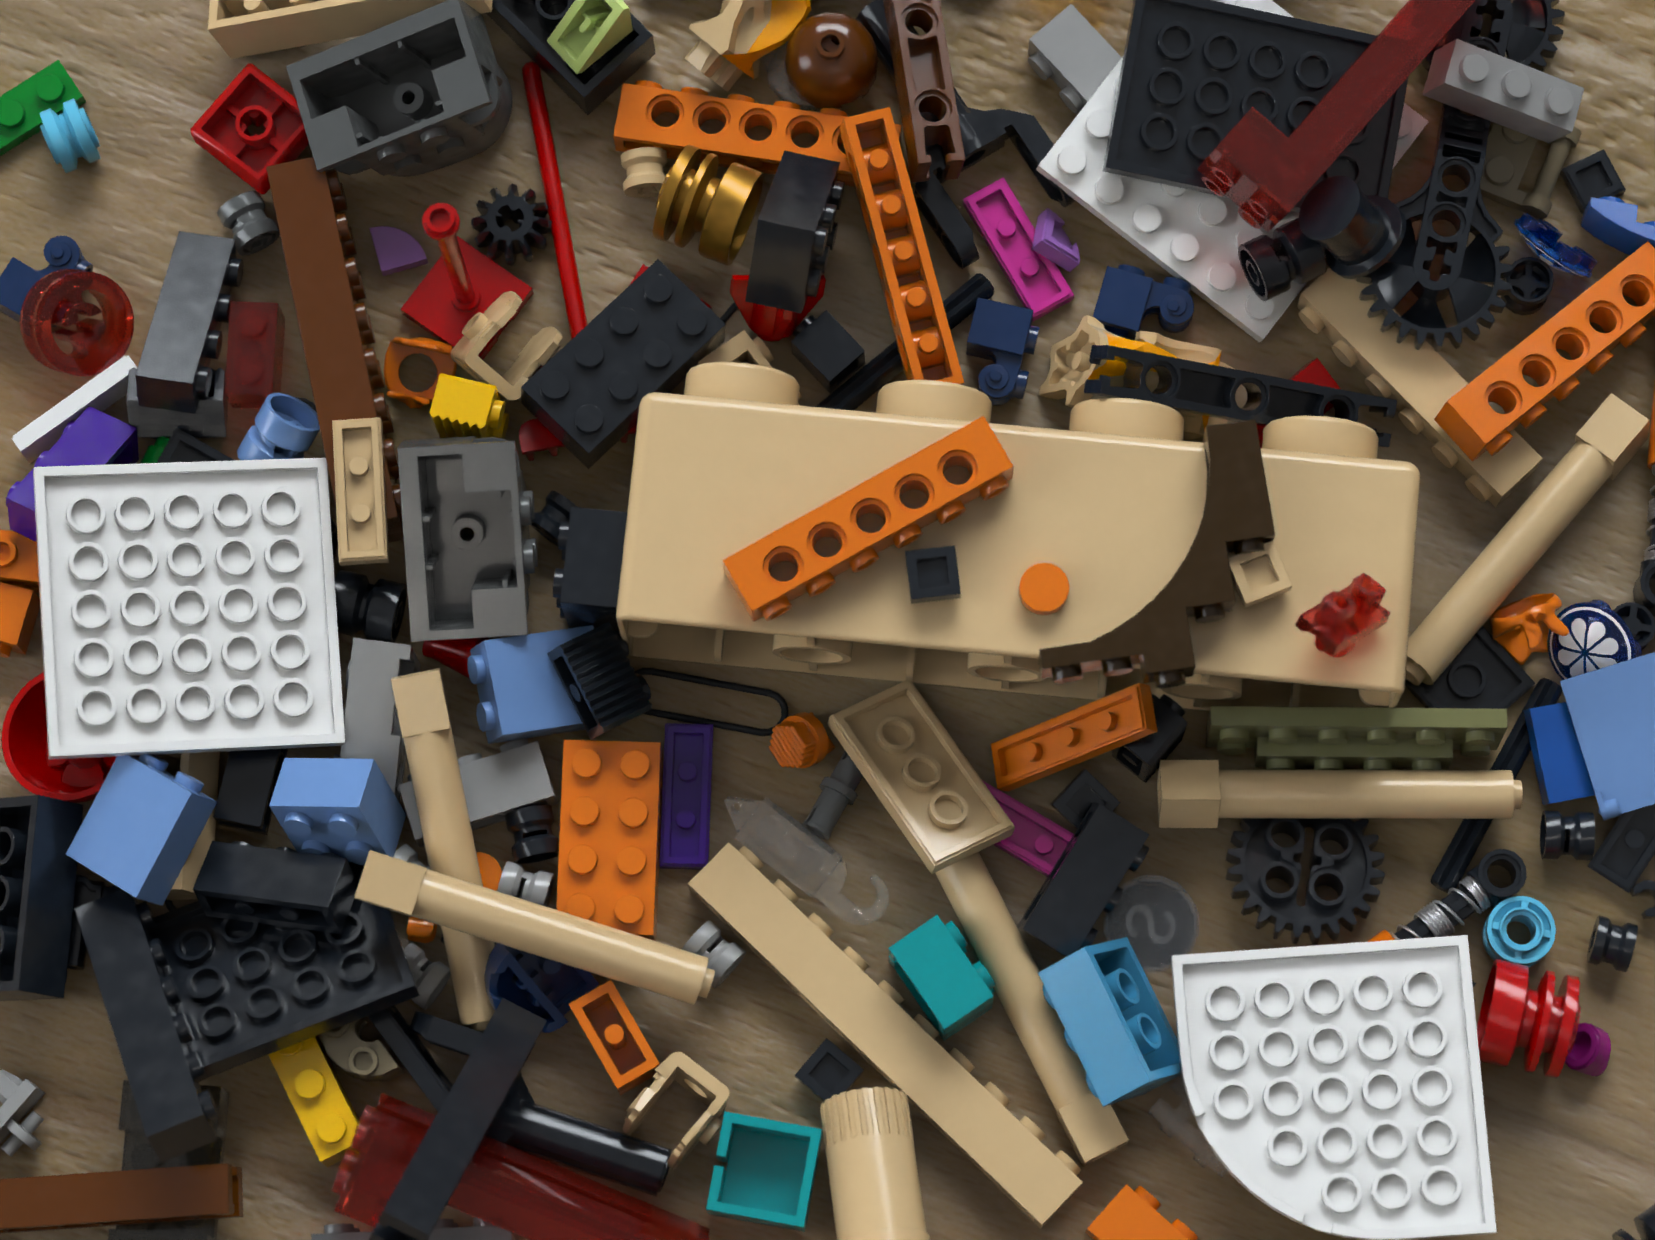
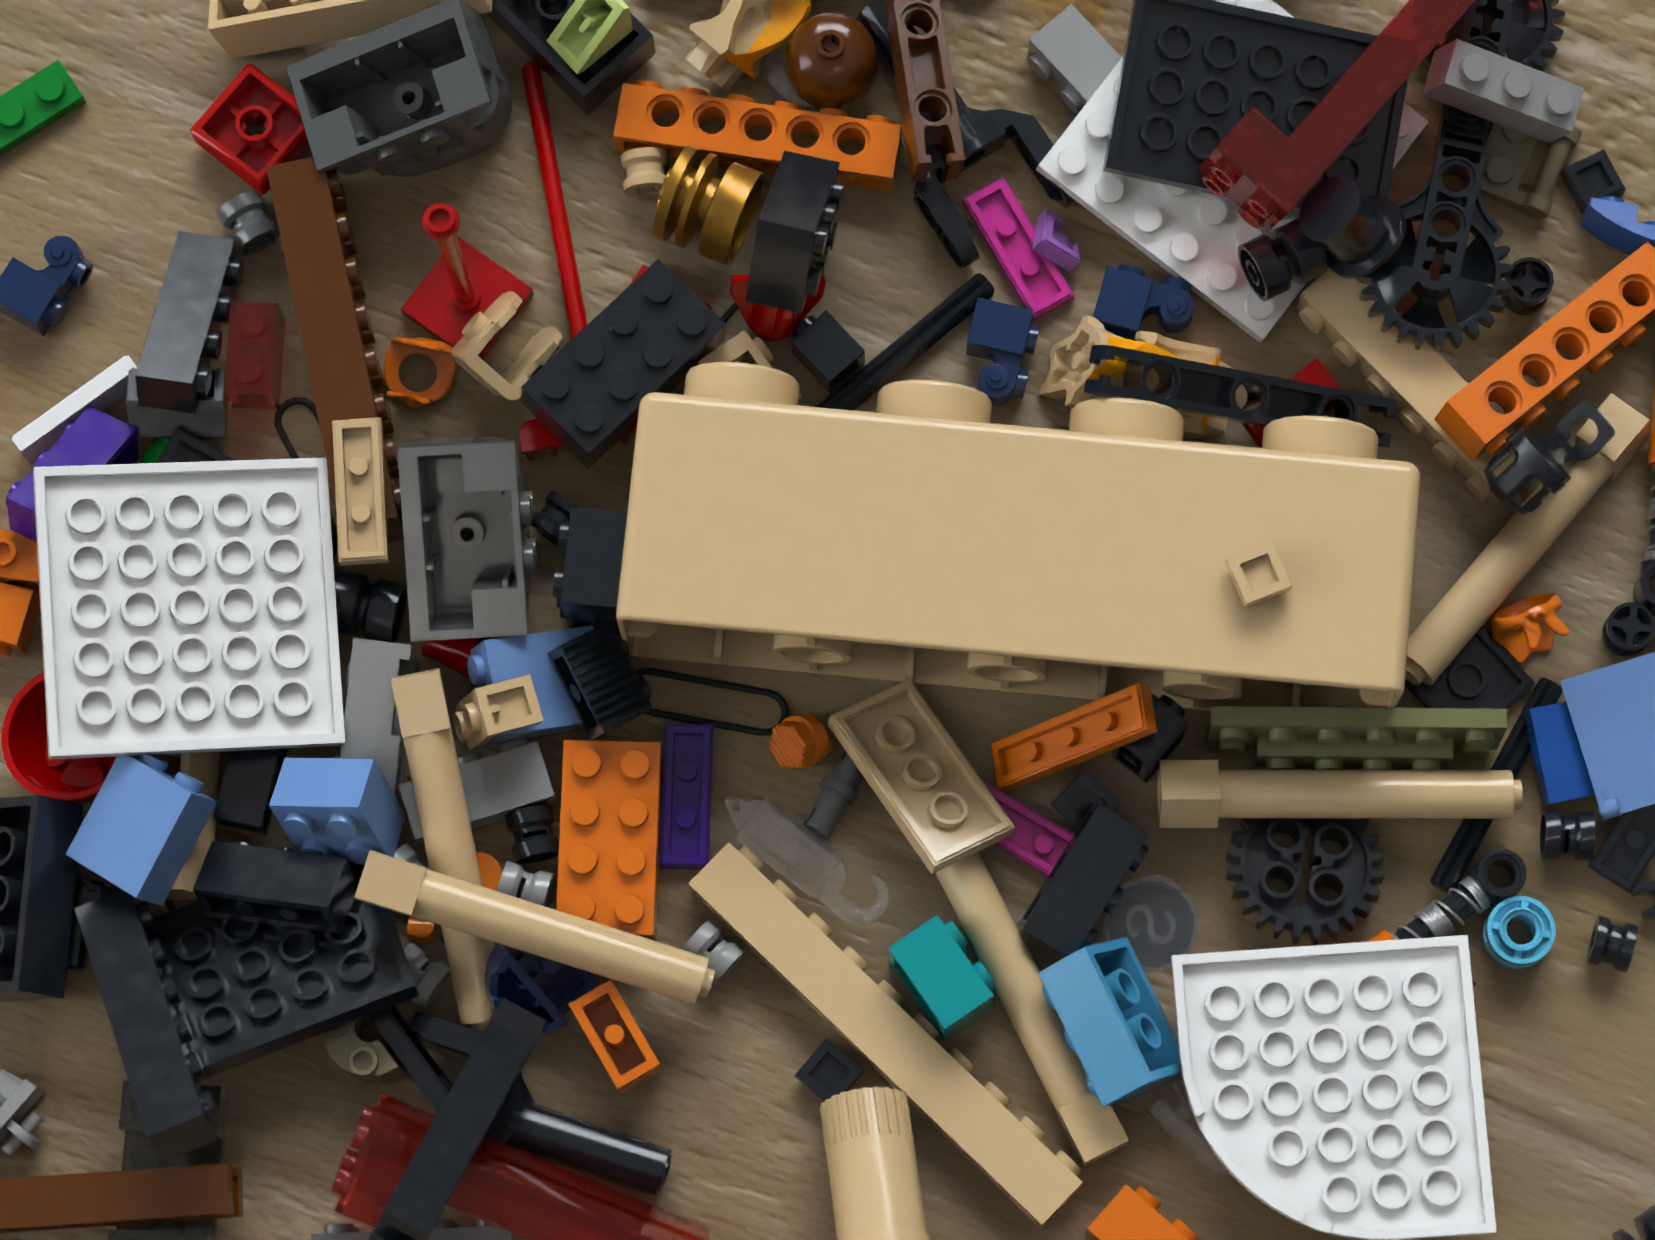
clear red wheel [20,269,134,376] -> none
medium azure wheel [39,98,101,173] -> none
medium blue wheel [237,393,320,460] -> none
yellow brick [268,1035,369,1167] -> none
medium lavender tile [369,226,428,276] -> none
yellow brick [429,373,509,439] -> none
black gear [471,183,552,266] -> none
tan piece [622,1052,730,1170] -> none
teal piece [706,1111,823,1232] -> none
orange brick [722,416,1014,622] -> none
orange brick [839,107,964,385] -> none
black plate [905,545,961,604] -> none
orange tile [1019,563,1069,615] -> none
dark brown arch [1038,419,1275,688] -> none
clear red hips [1295,573,1390,658] -> none
red wheel [1477,959,1581,1079] -> none
clear blue dish [1514,213,1598,278] -> none
dish [1547,600,1642,680] -> none
magenta tile [1565,1023,1611,1077] -> none
none -> tan bracket [453,674,544,751]
none -> black piece [1484,401,1616,515]

